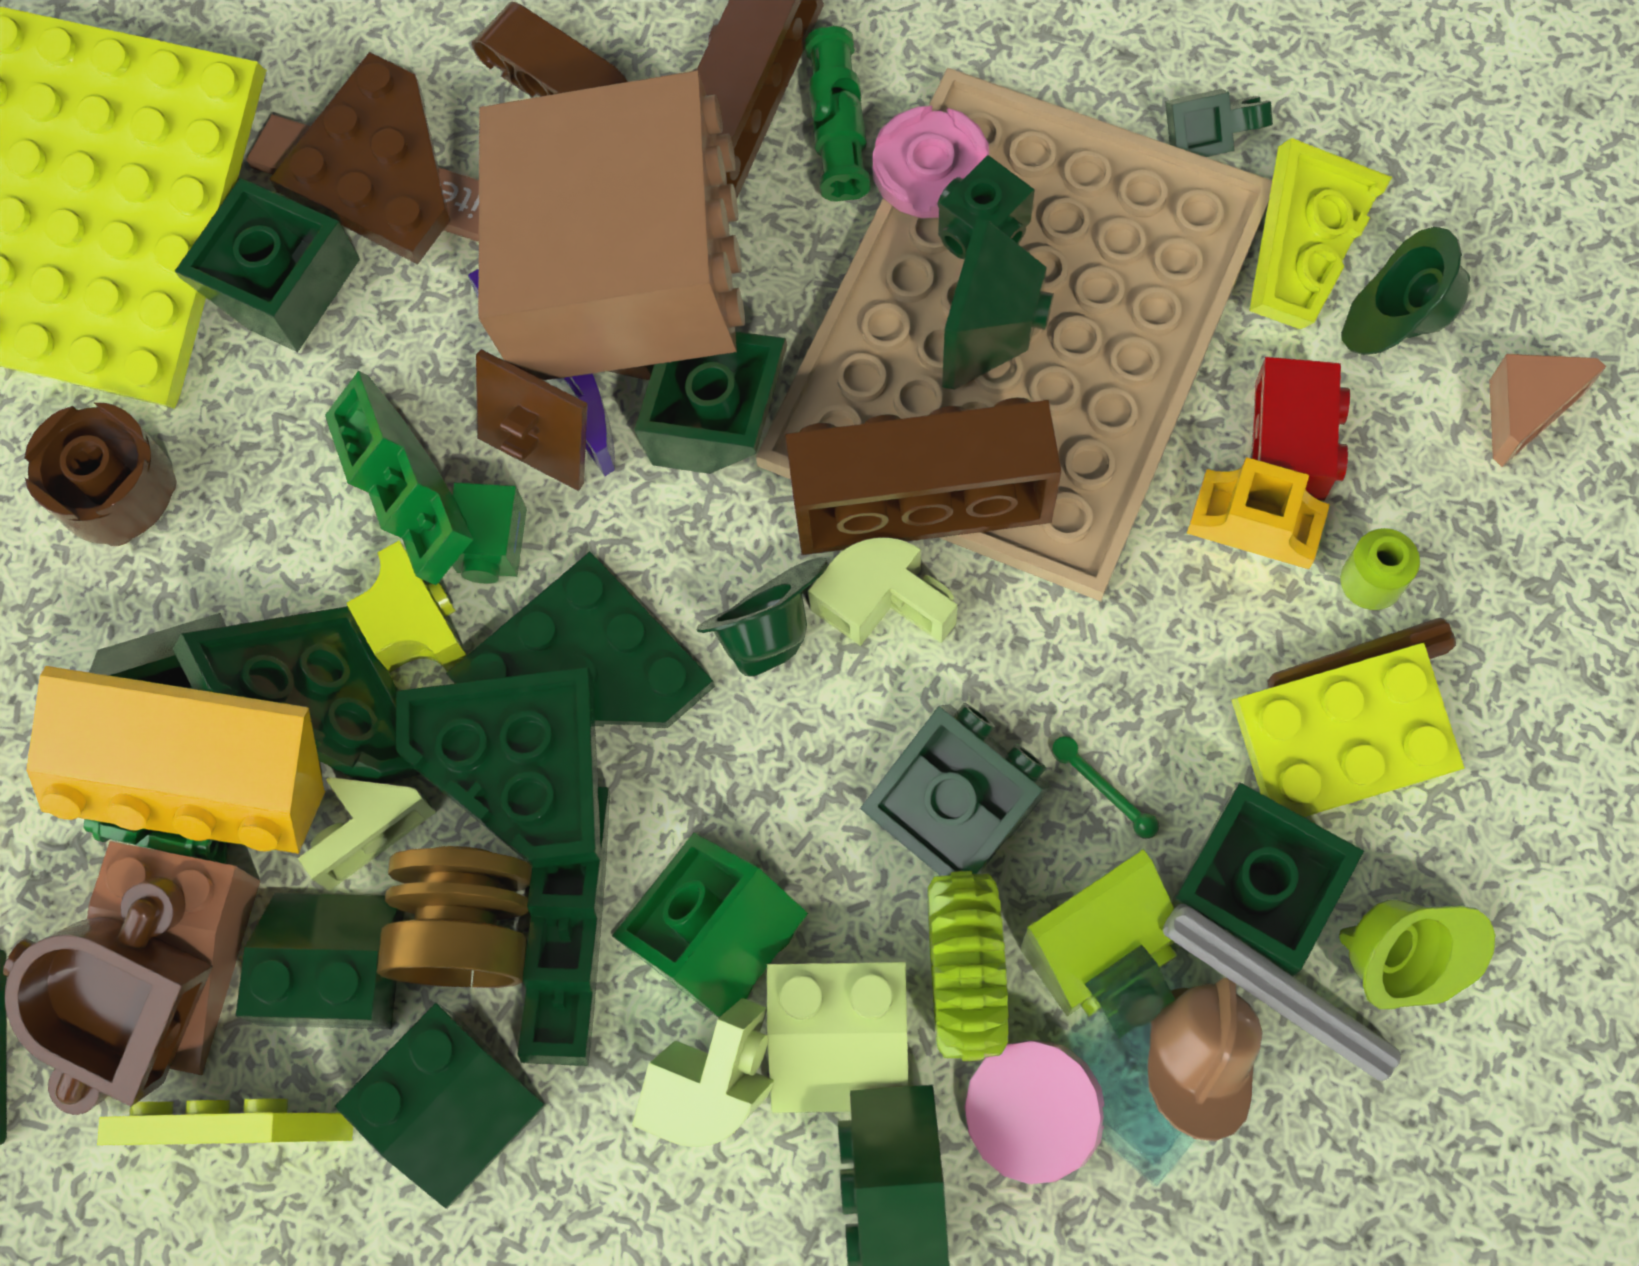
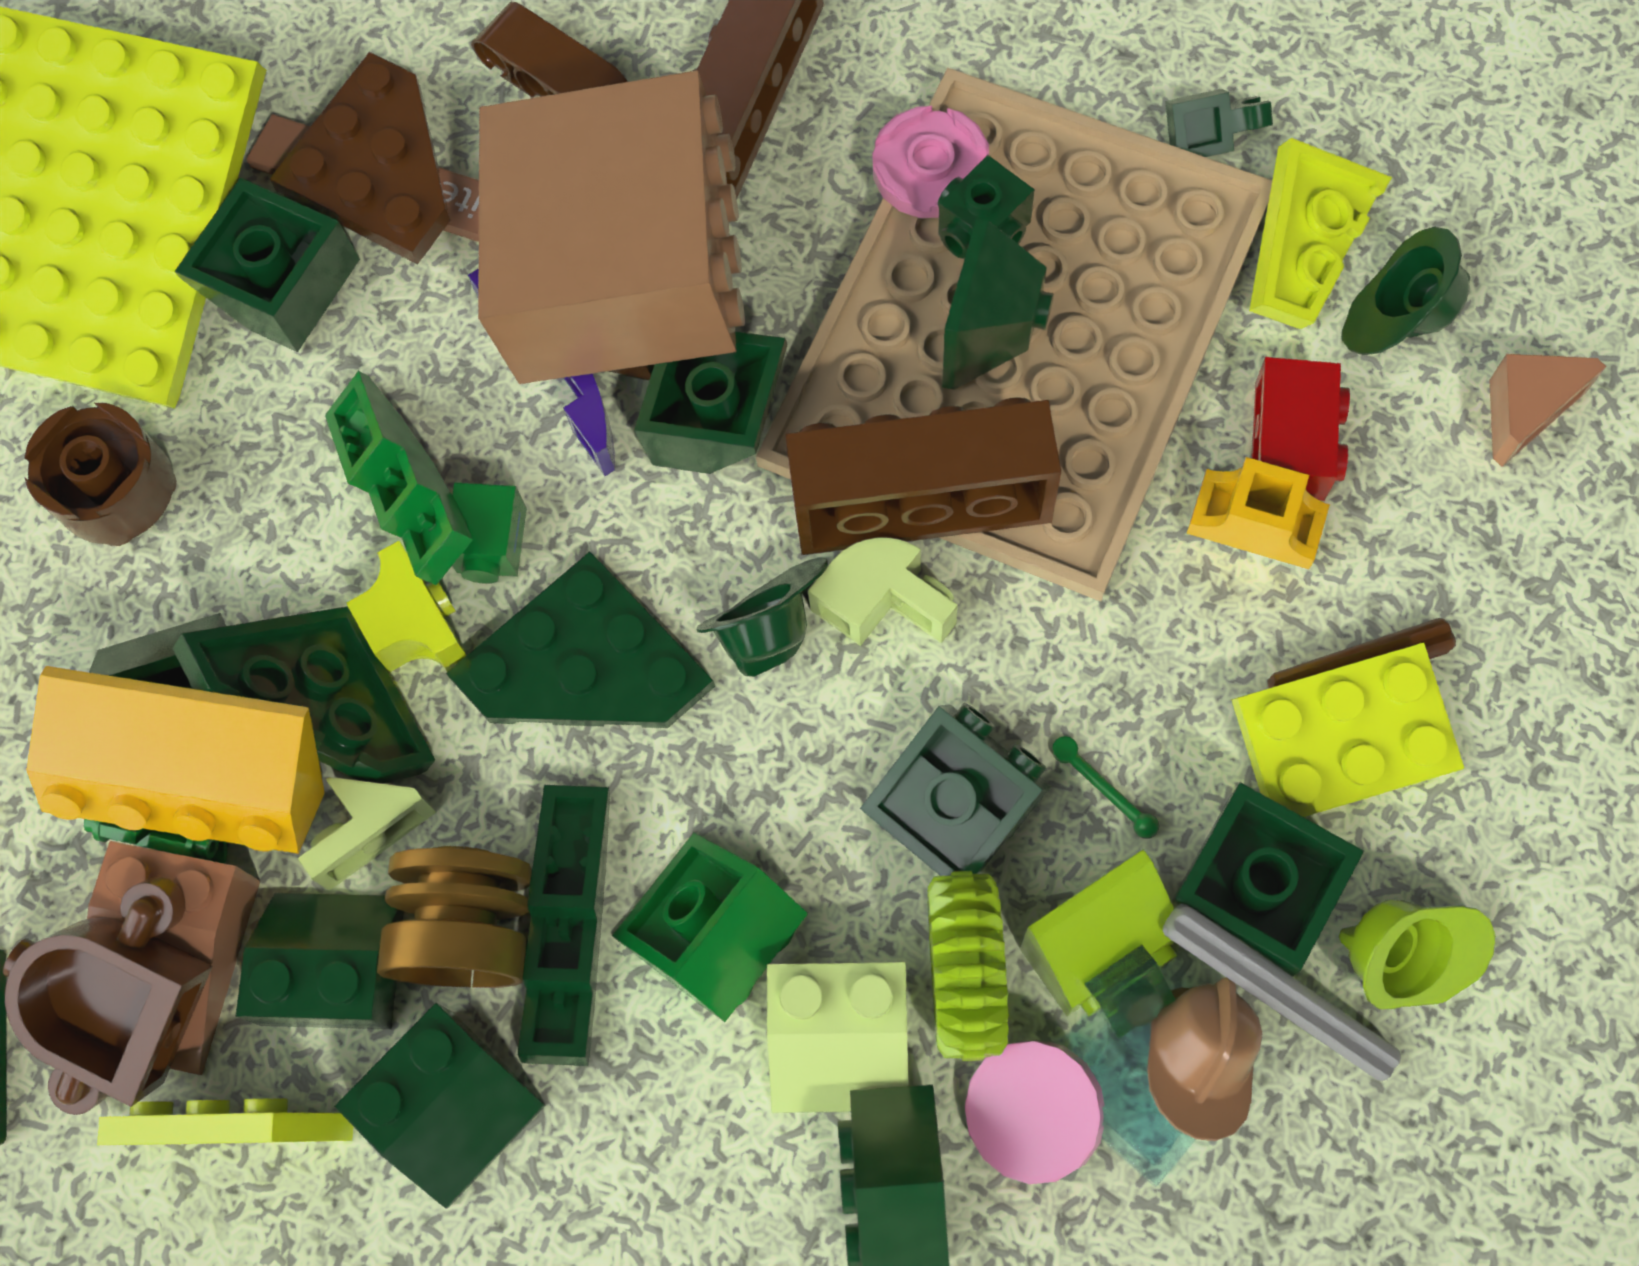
dark green plate [396,667,601,868] -> none
reddish brown piece [476,349,588,491] -> none
yellowish green brick [632,998,775,1147] -> none
green piece [805,26,871,202] -> none
lime brick [1340,528,1420,610] -> none

